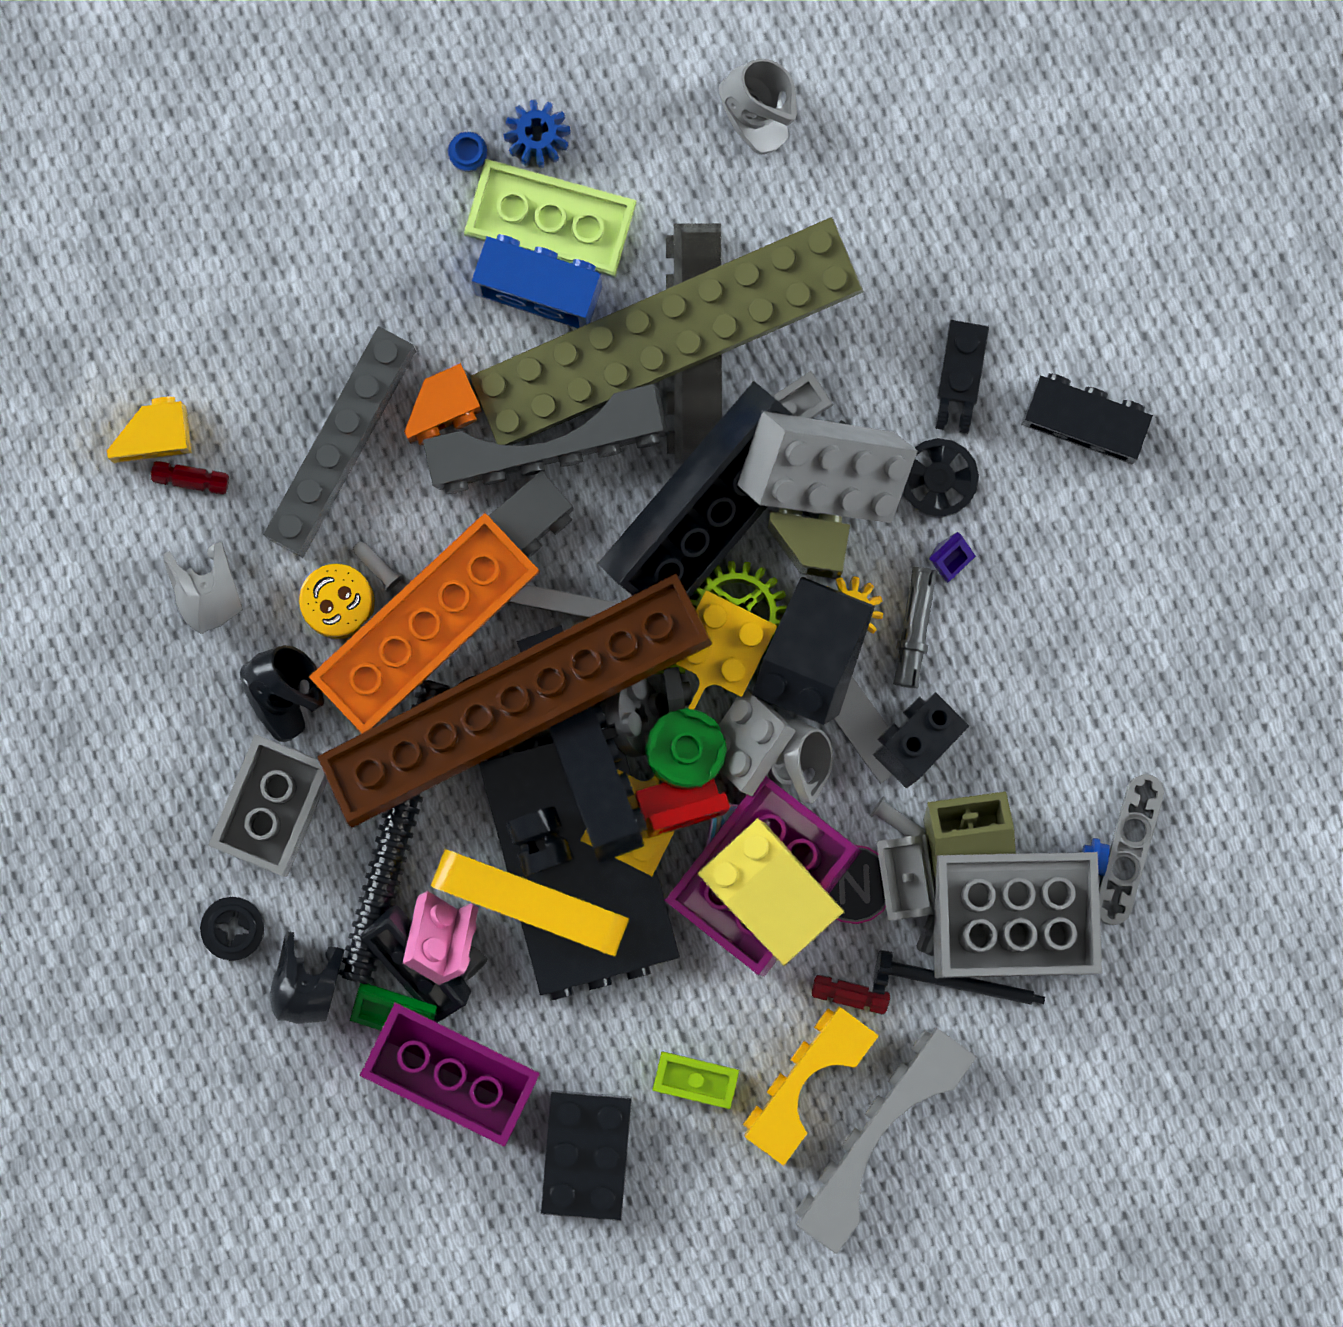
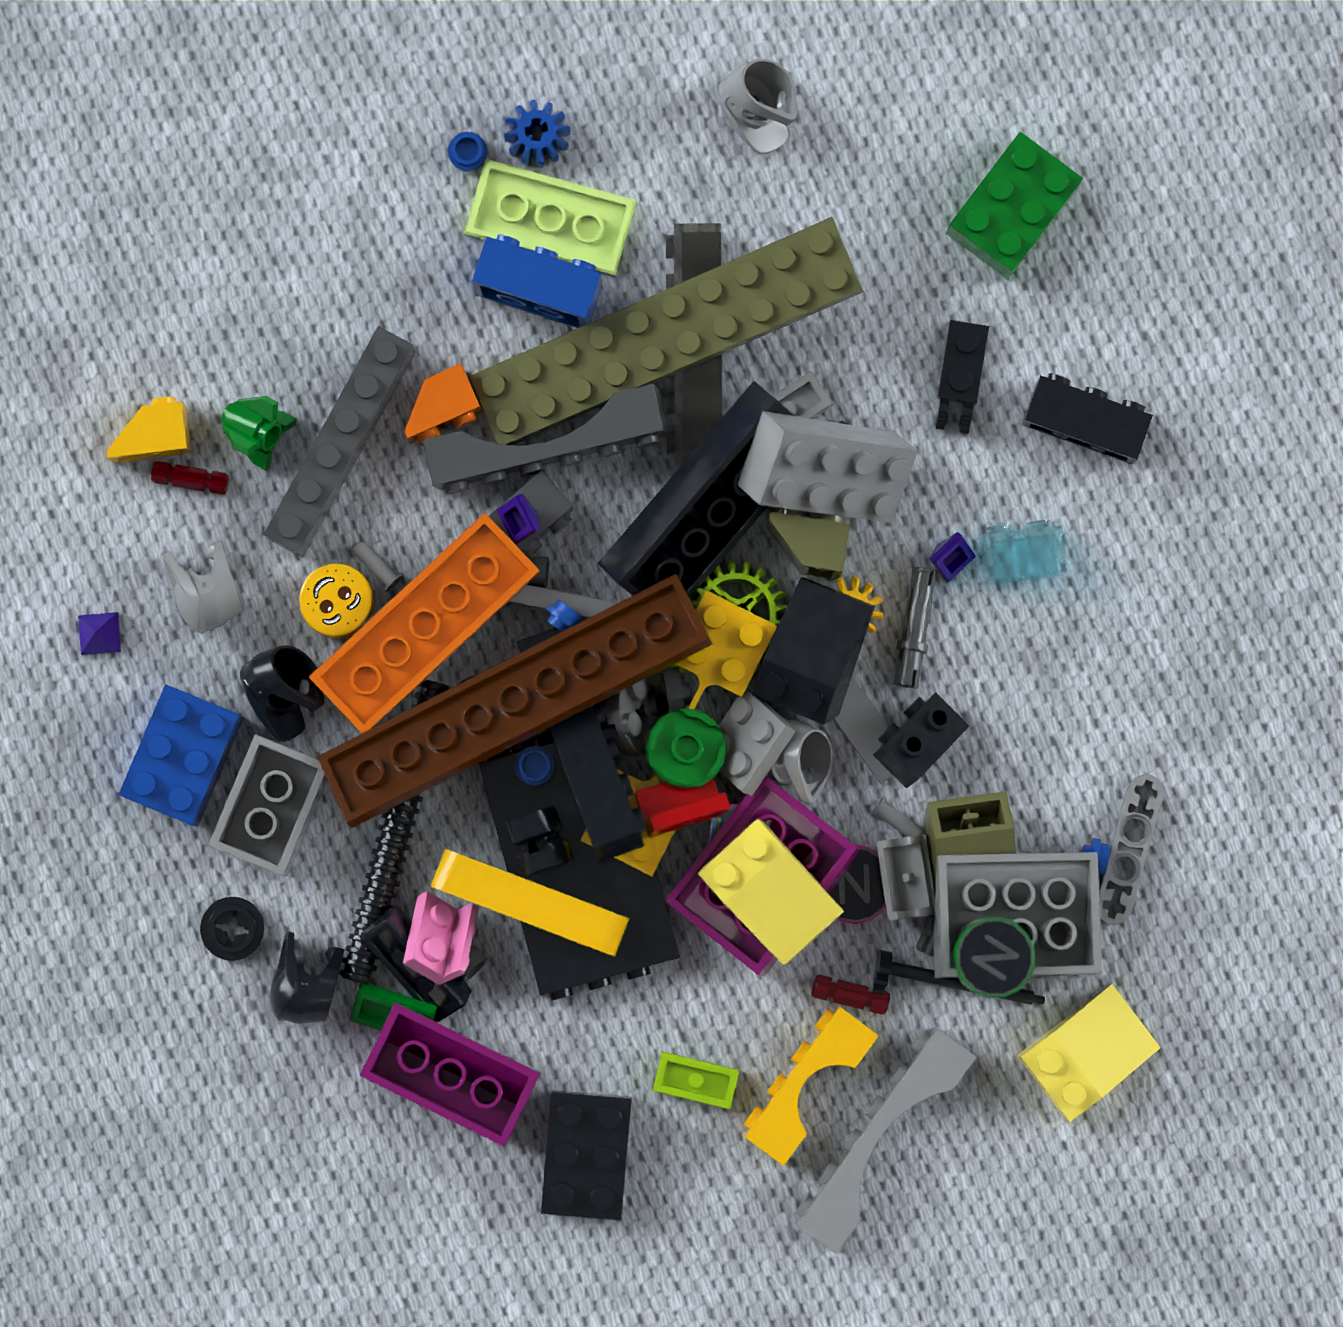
black piece [903,438,979,518] -> none
none -> dark purple slope [78,612,121,655]
none -> blue brick [118,684,244,827]
none -> green brick [221,396,297,471]
none -> dark purple slope [497,494,540,545]
none -> blue plate [515,746,555,786]
none -> dark grey hinge [527,556,550,588]
none -> blue plate [546,600,584,632]
none -> green brick [945,131,1083,280]
none -> black tile [953,917,1035,998]
none -> clear light blue brick [979,520,1067,585]
none -> light yellow slope [1017,984,1161,1122]

